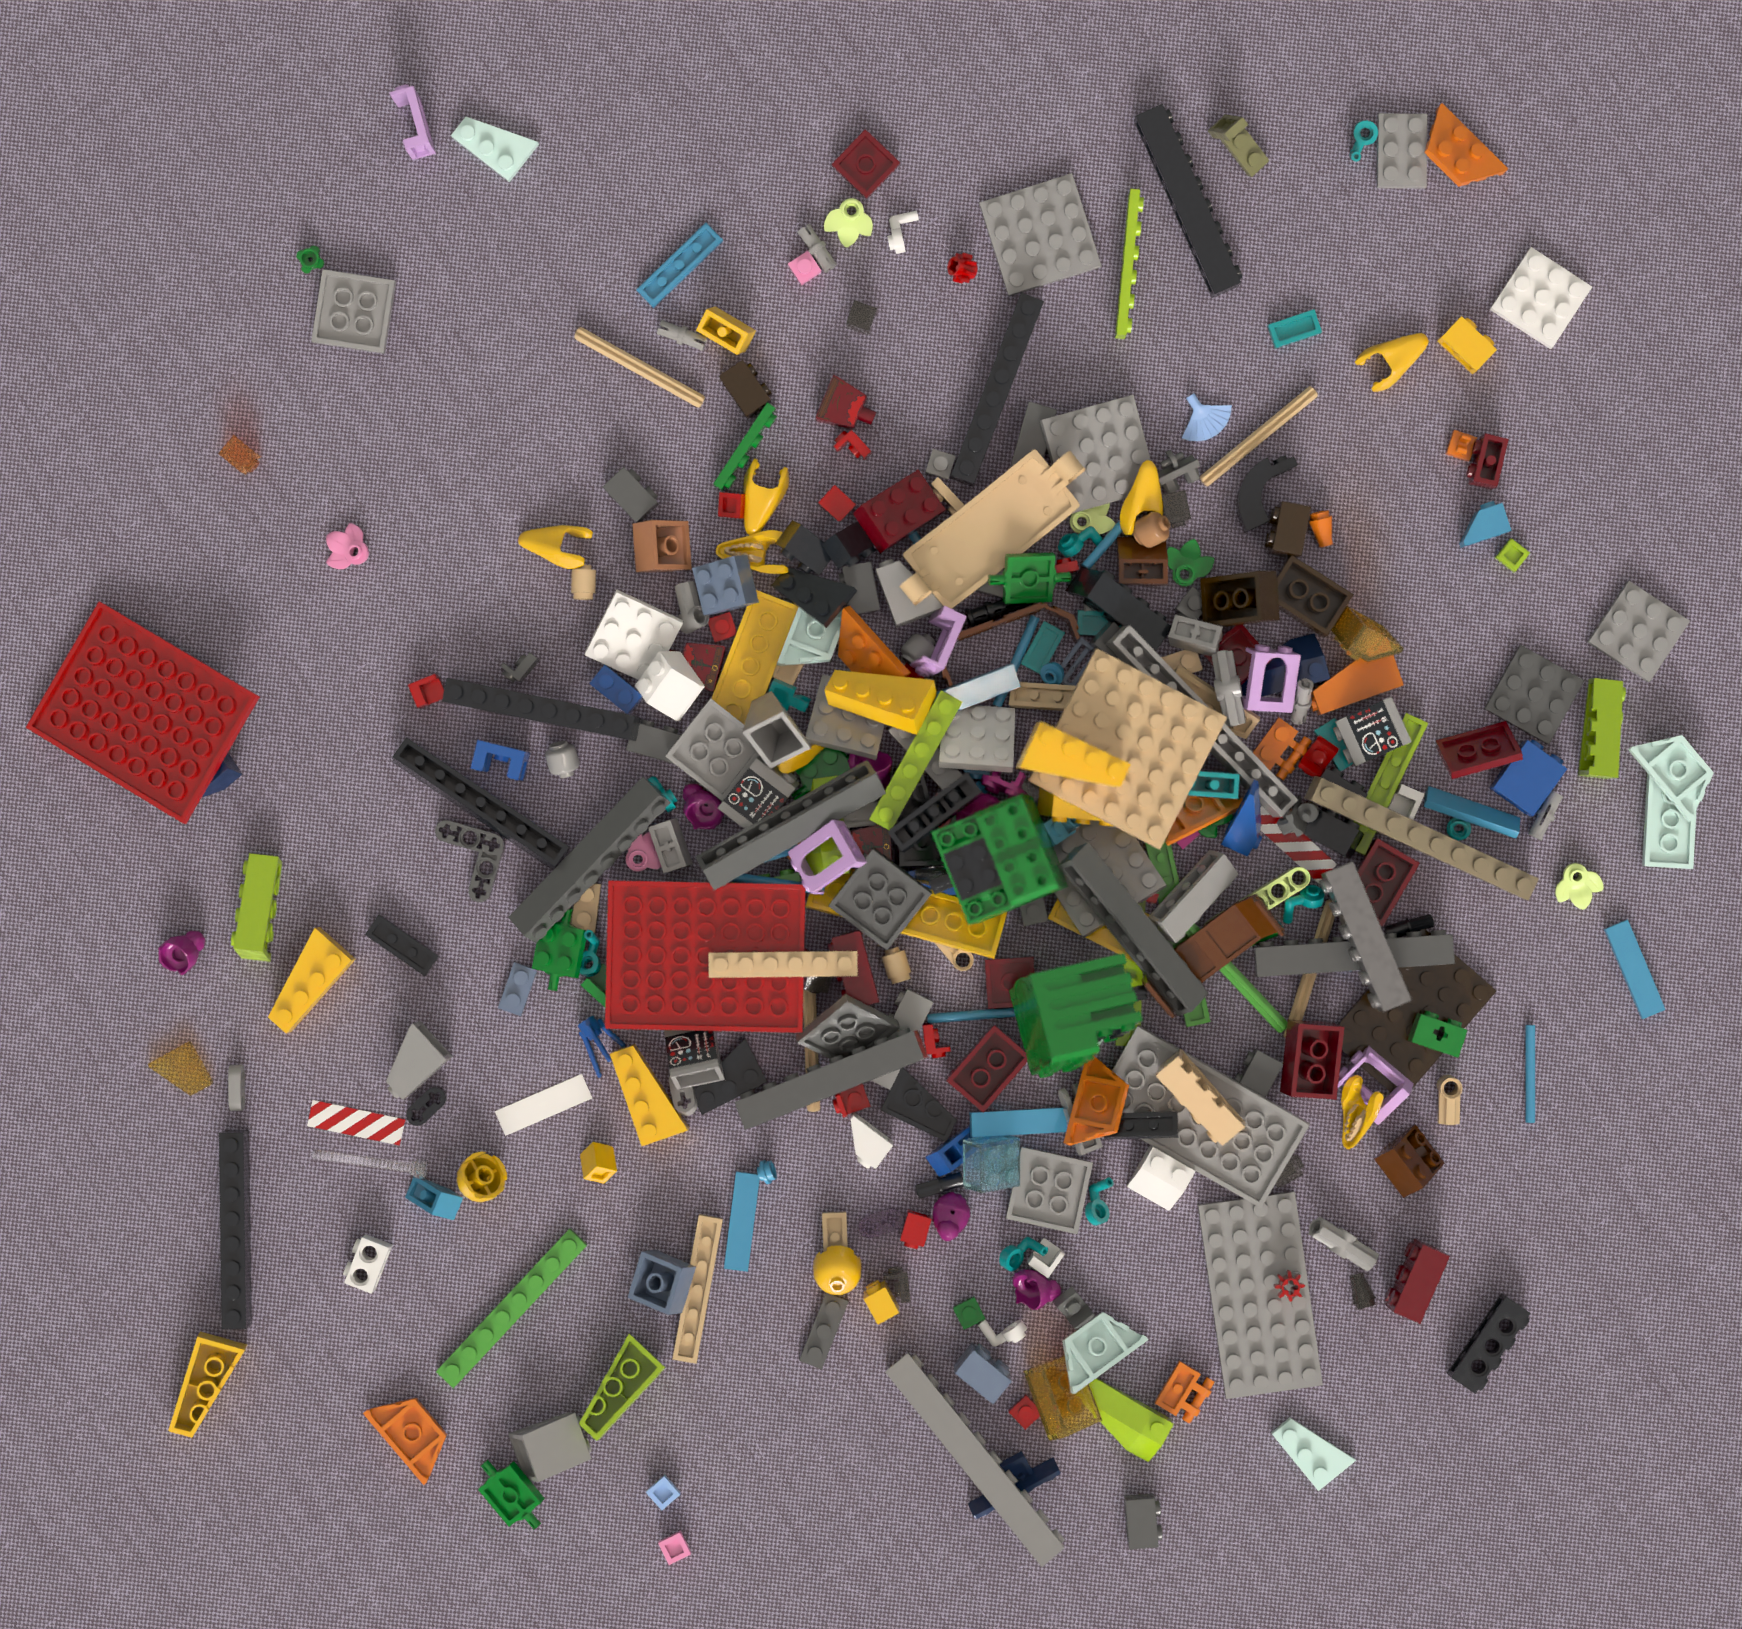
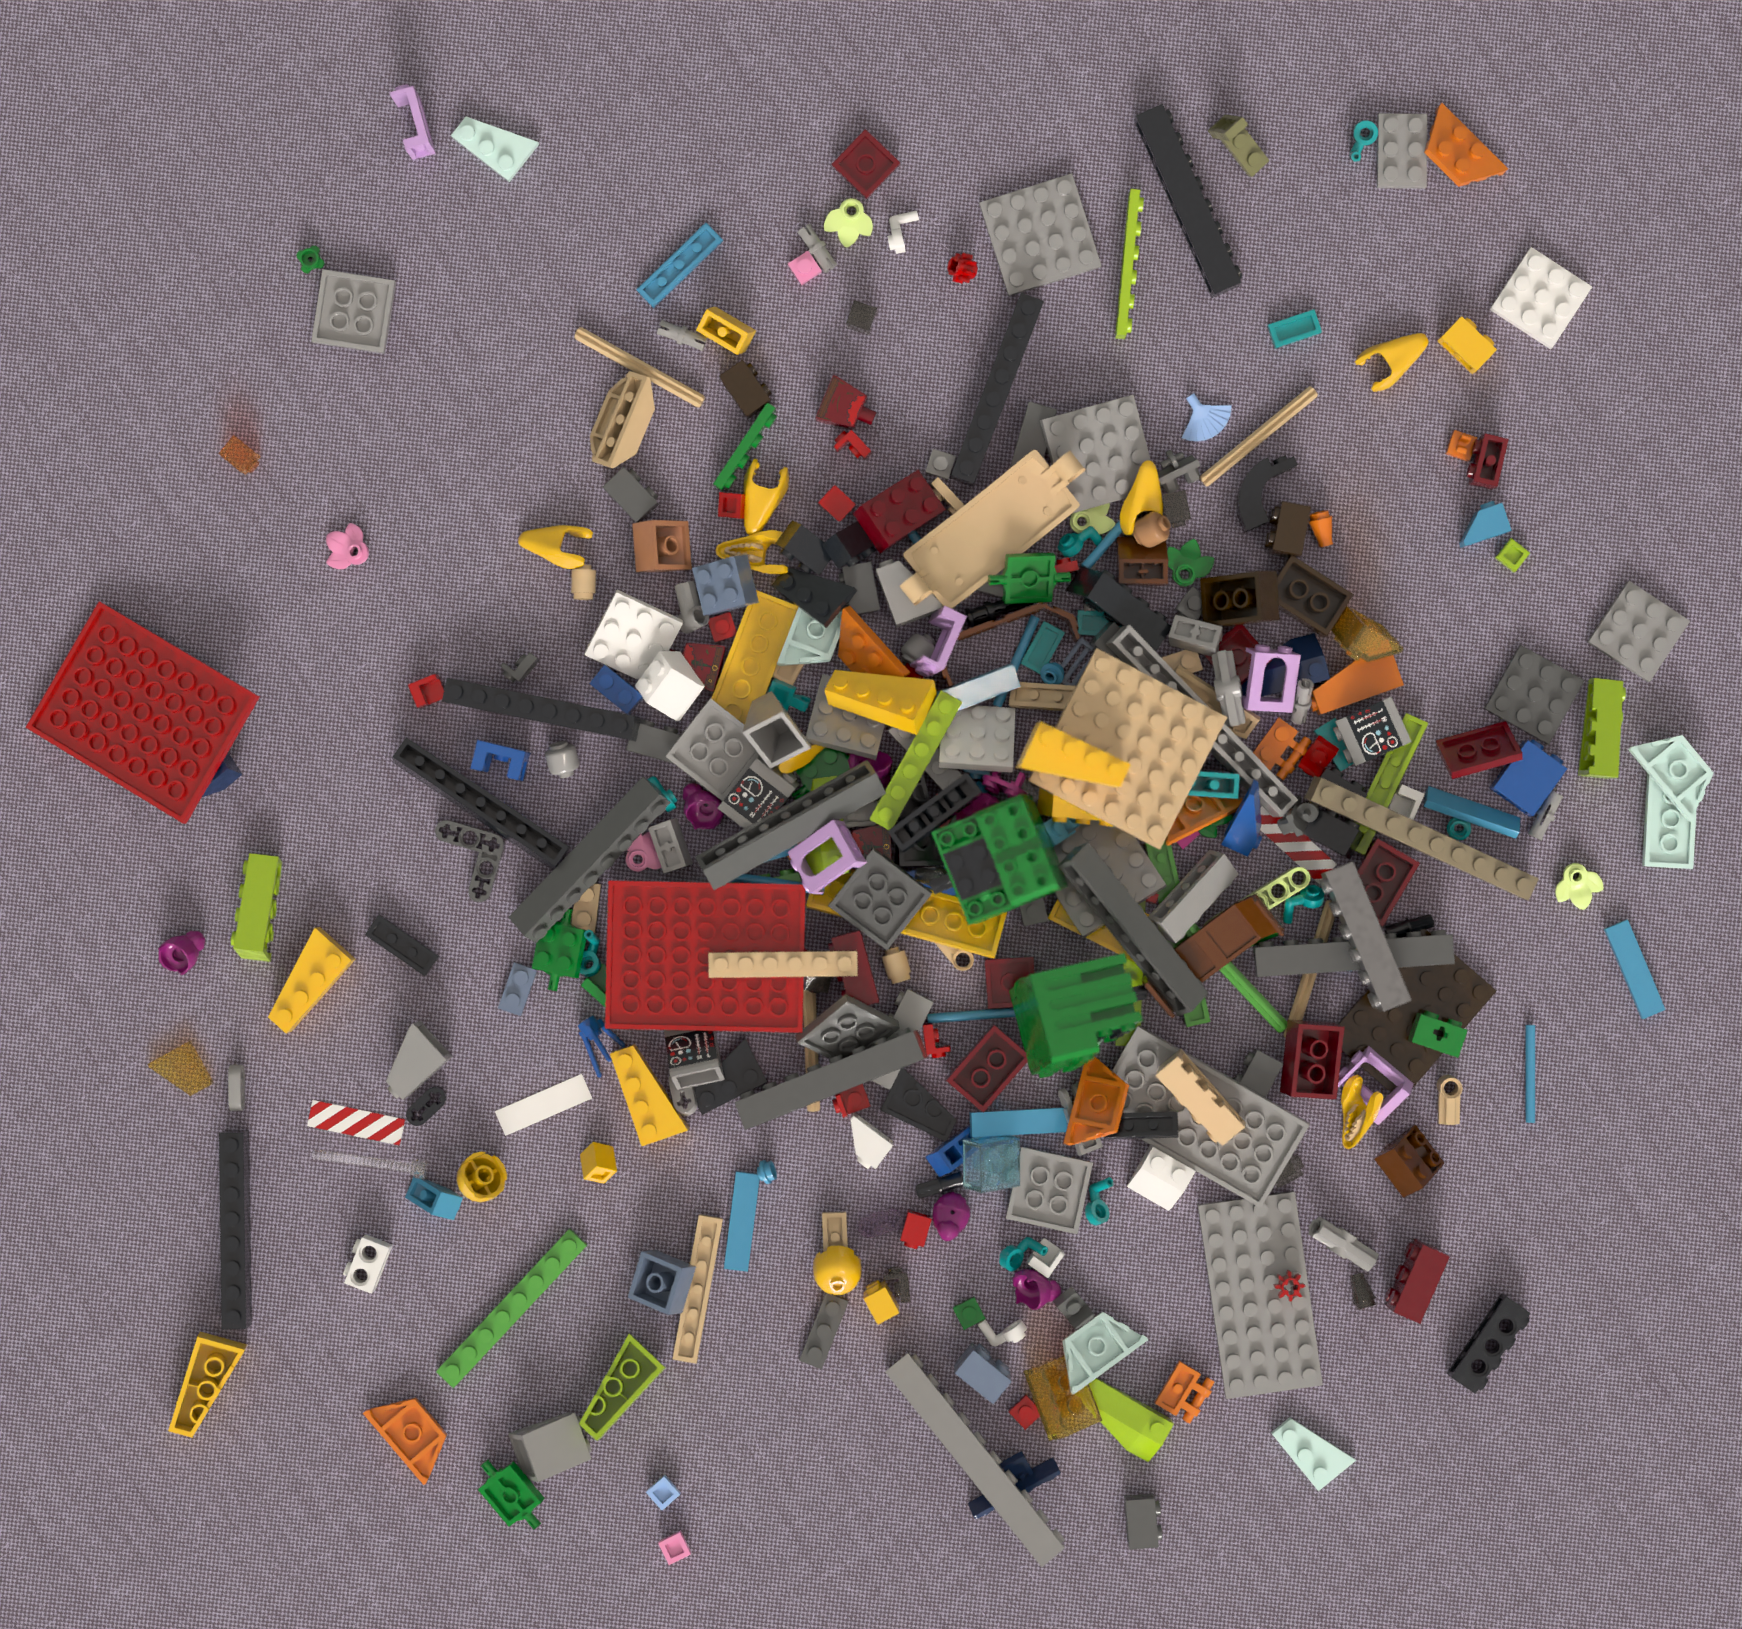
none -> tan wedge [590,371,655,469]

